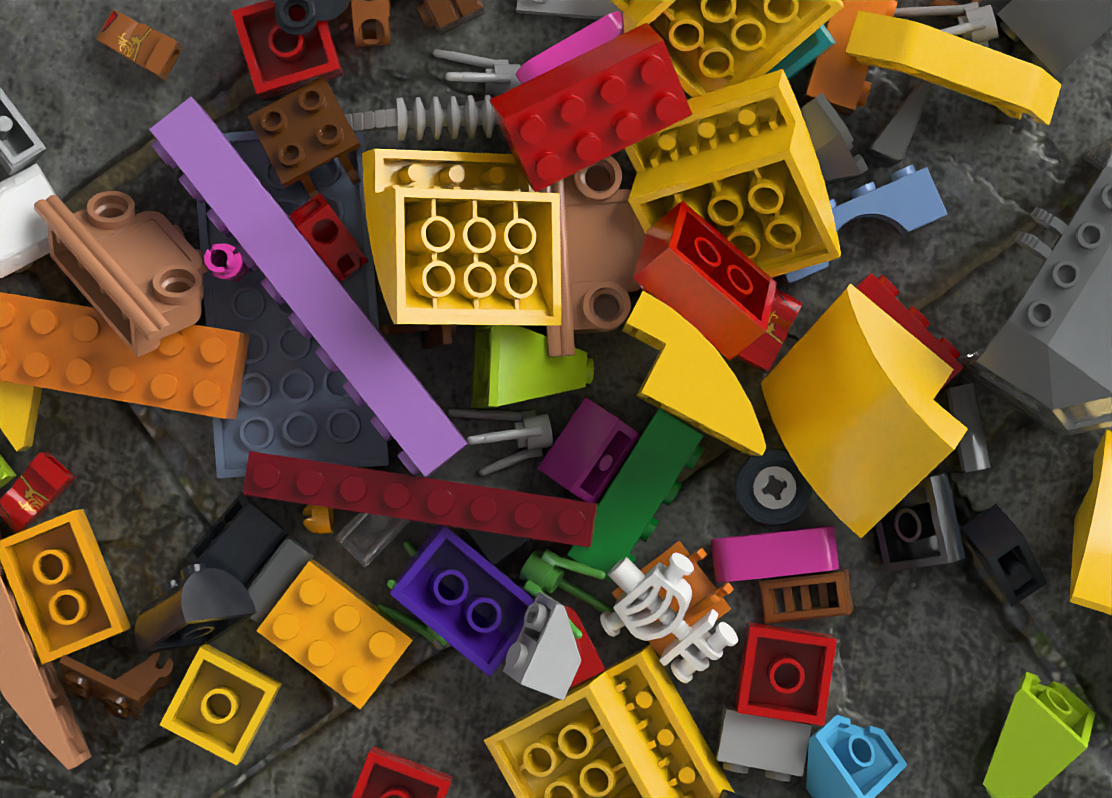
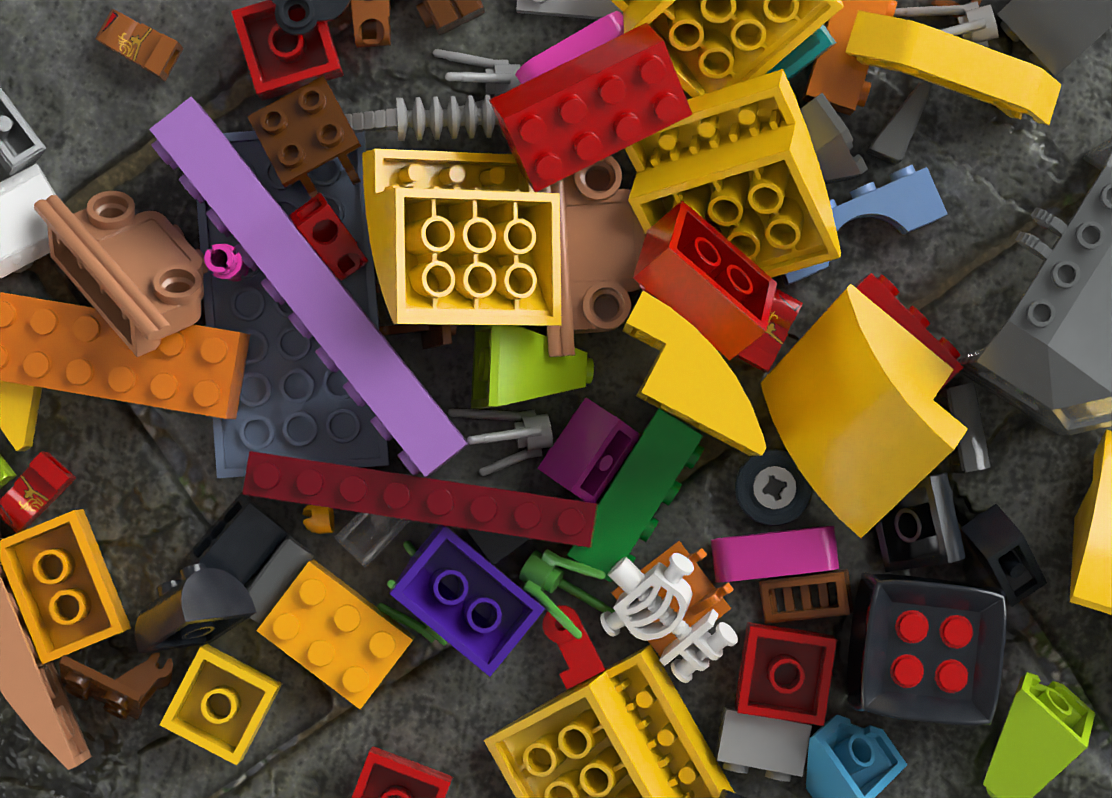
slope [503,592,582,701] -> none
none -> black piece [847,572,1007,726]

